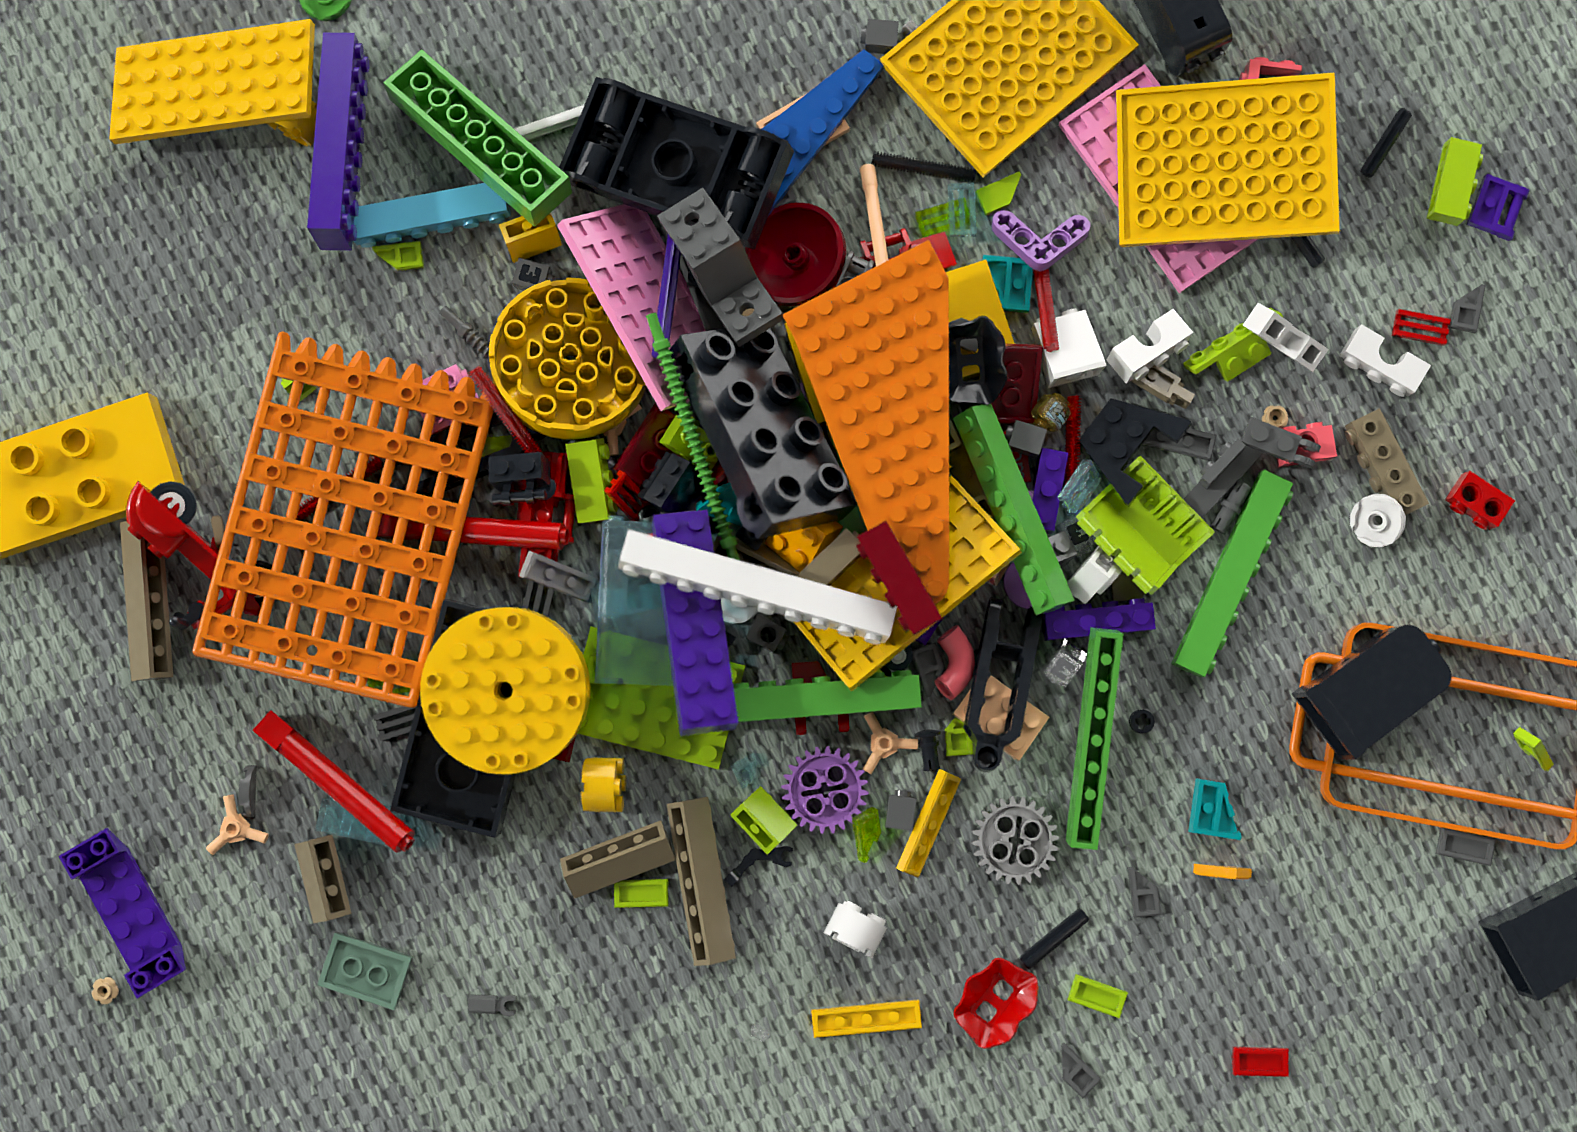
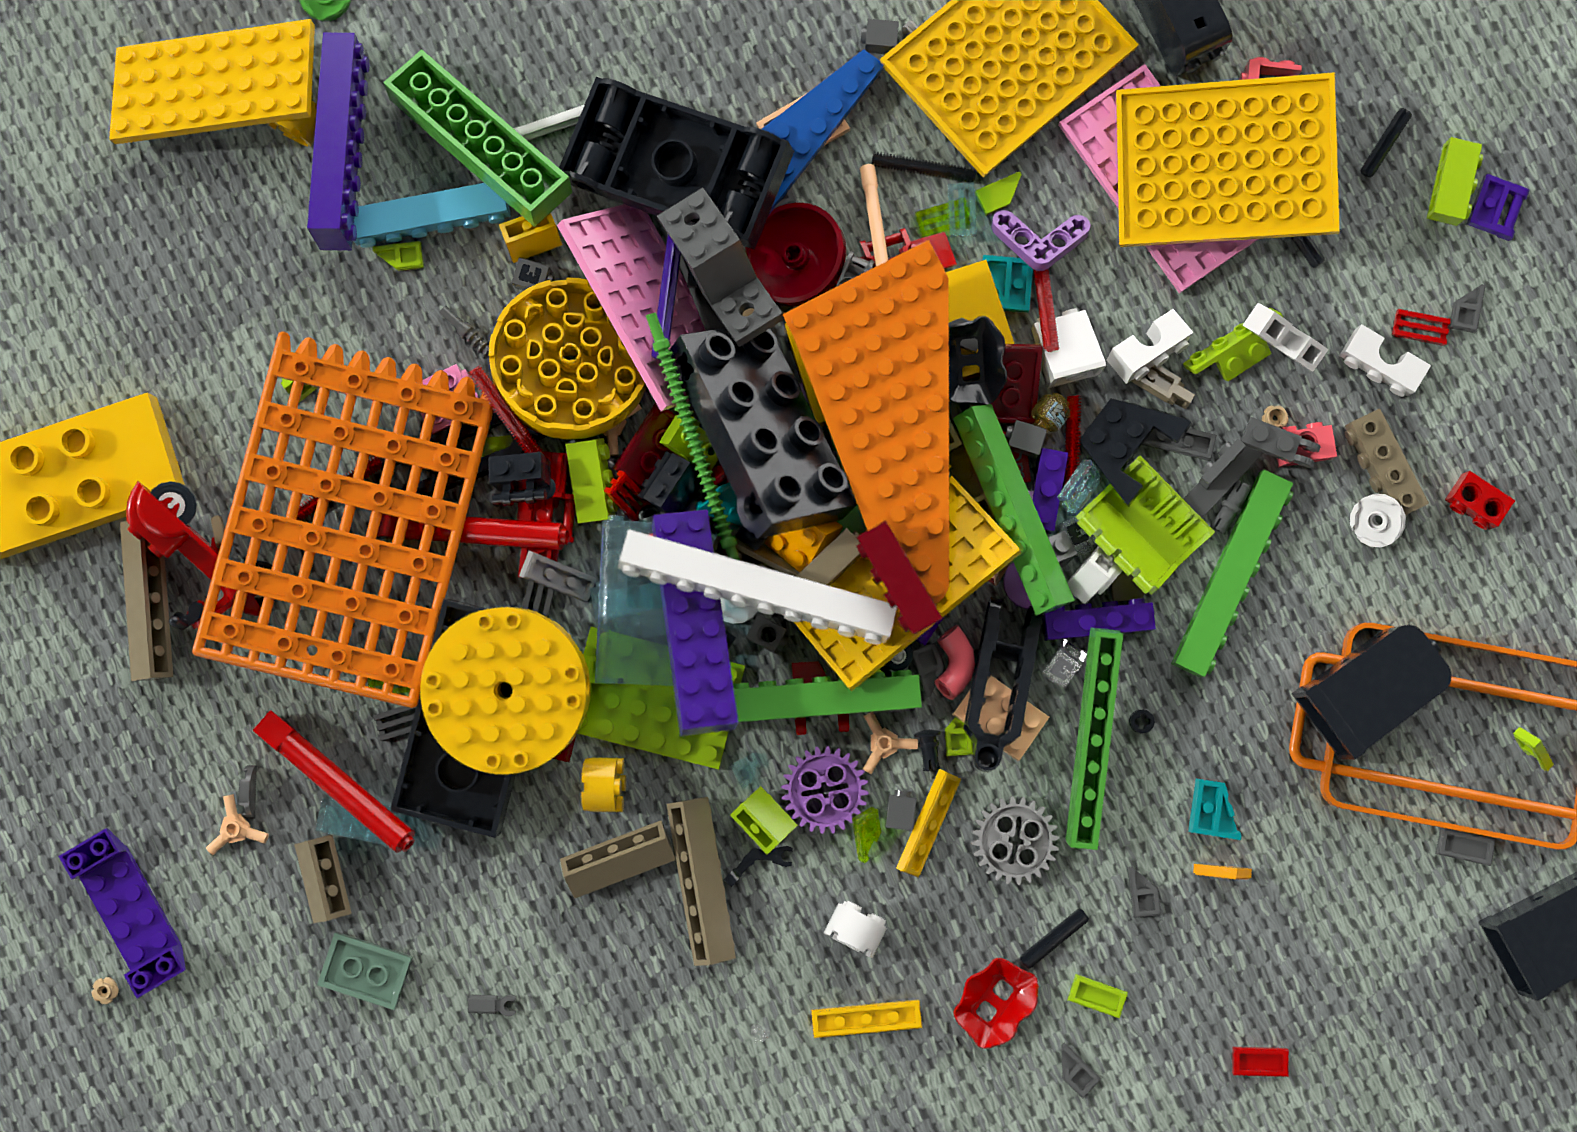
lime tile [614,879,669,908] -> none

